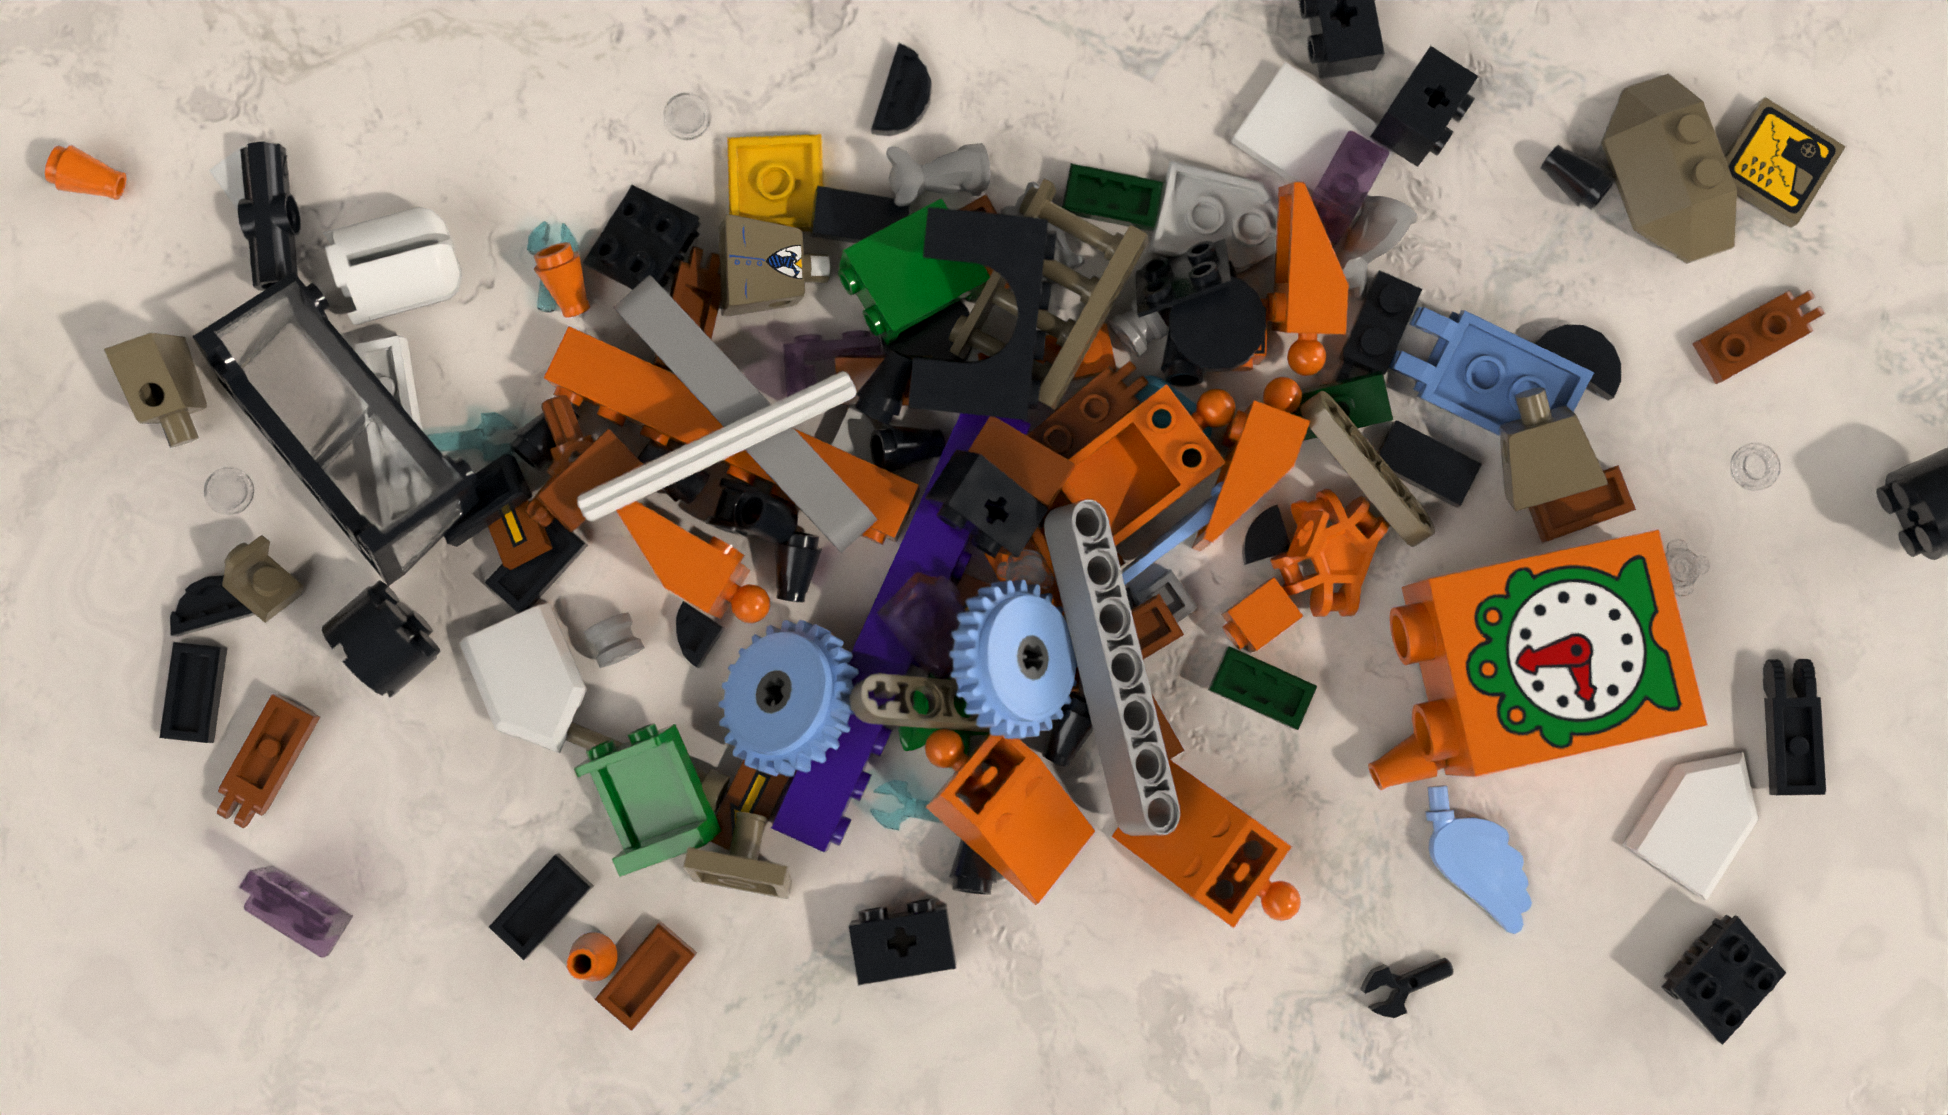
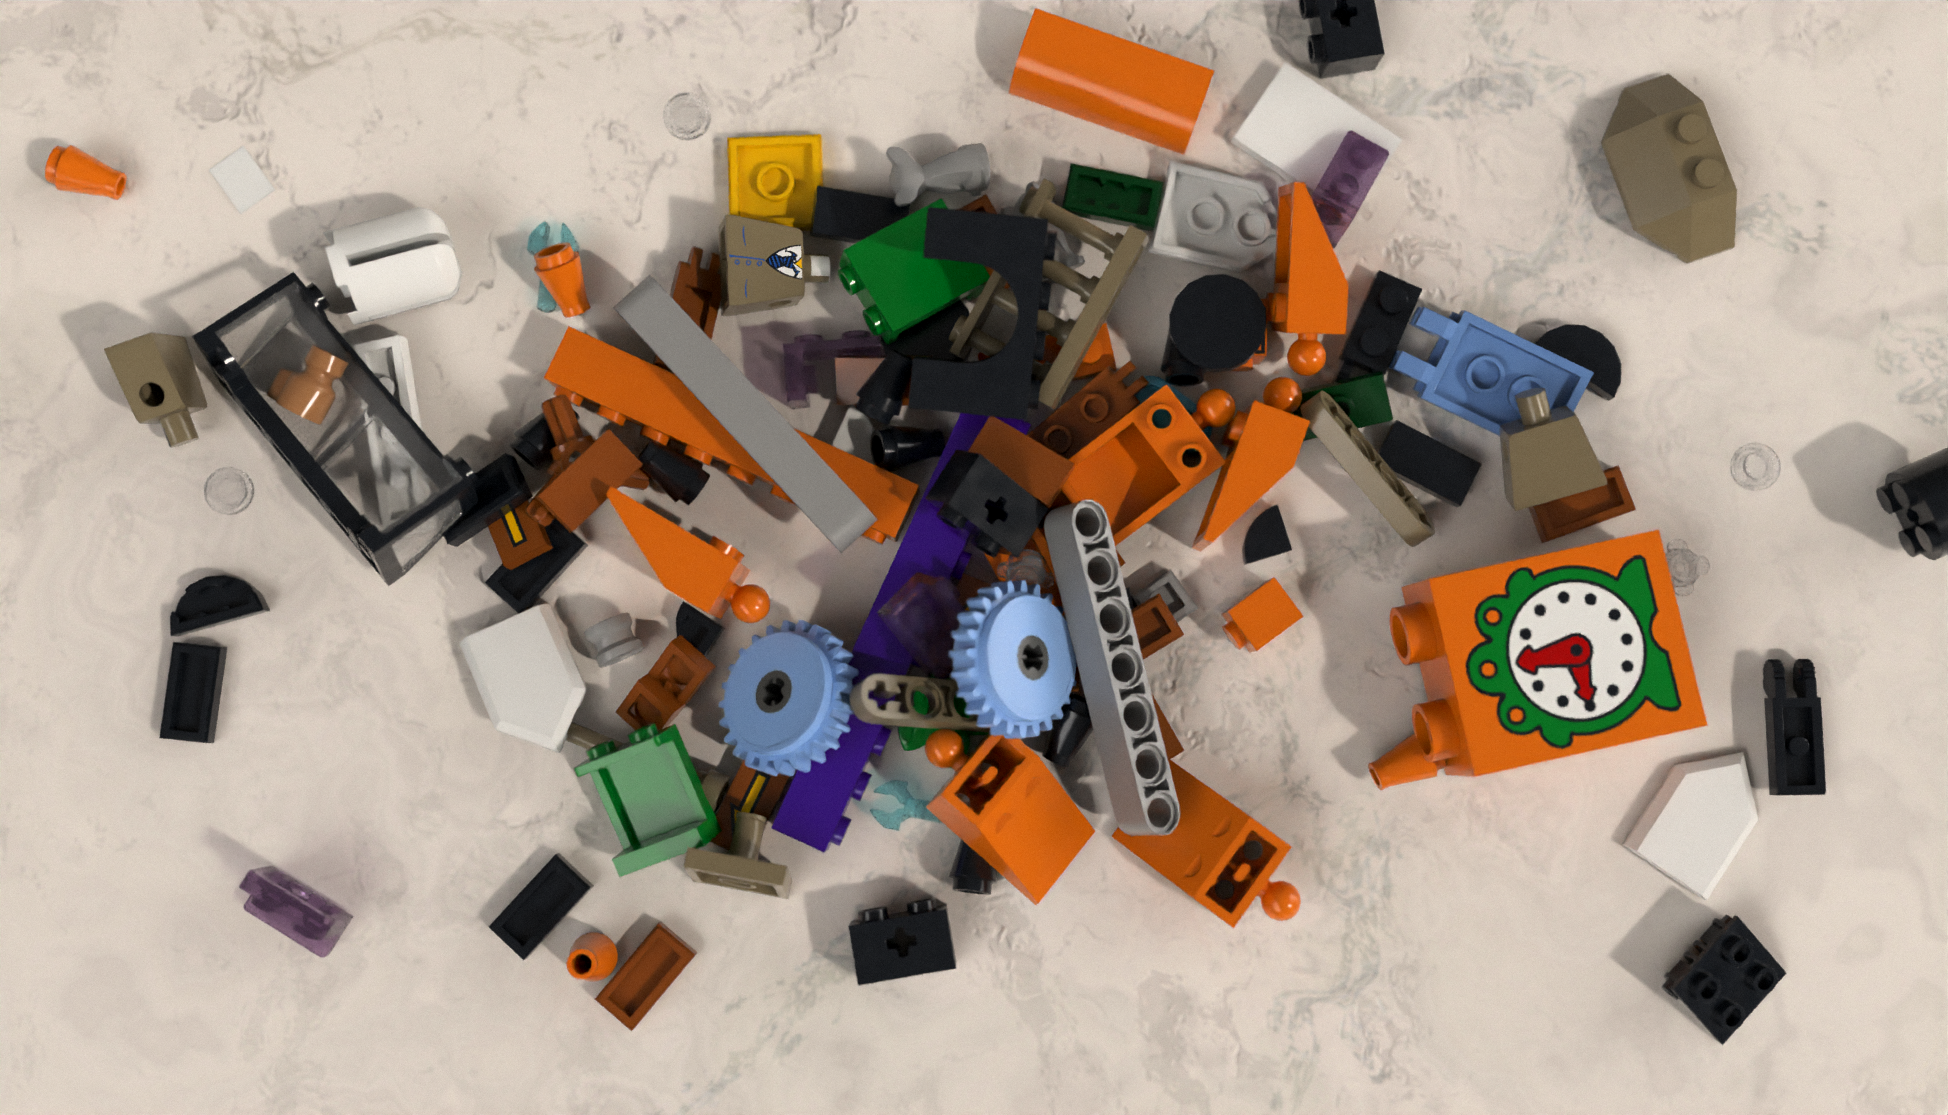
dark orange hinge [217,694,320,828] -> none
dark tan bracket [222,535,303,623] -> none
black piece [238,141,301,292] -> none
black brick [322,580,441,698] -> none
clear light blue bar [427,412,518,463] -> none
white axle [577,371,856,521] -> none
black hinge [583,185,701,290] -> none
black piece [706,478,798,543] -> none
black cone [775,531,822,602] -> none
black tile [871,42,932,136] -> none
light grey wheel [1109,299,1169,357] -> none
light blue animal [1121,481,1223,584] -> none
black hinge [1135,239,1237,318] -> none
dark green plate [1207,646,1317,730] -> none
orange piece [1270,488,1390,617] -> none
light grey animal [1335,194,1417,301] -> none
black bar [1361,958,1454,1018] -> none
black brick [1370,45,1478,167] -> none
light blue animal [1426,785,1532,934] -> none
black cone [1540,145,1616,210] -> none
dark orange hinge [1692,289,1825,384] -> none
tile [1724,97,1846,228] -> none
none -> medium nougat piece [266,344,349,425]
none -> dark orange slope [615,635,716,730]
none -> orange brick [1009,8,1214,155]

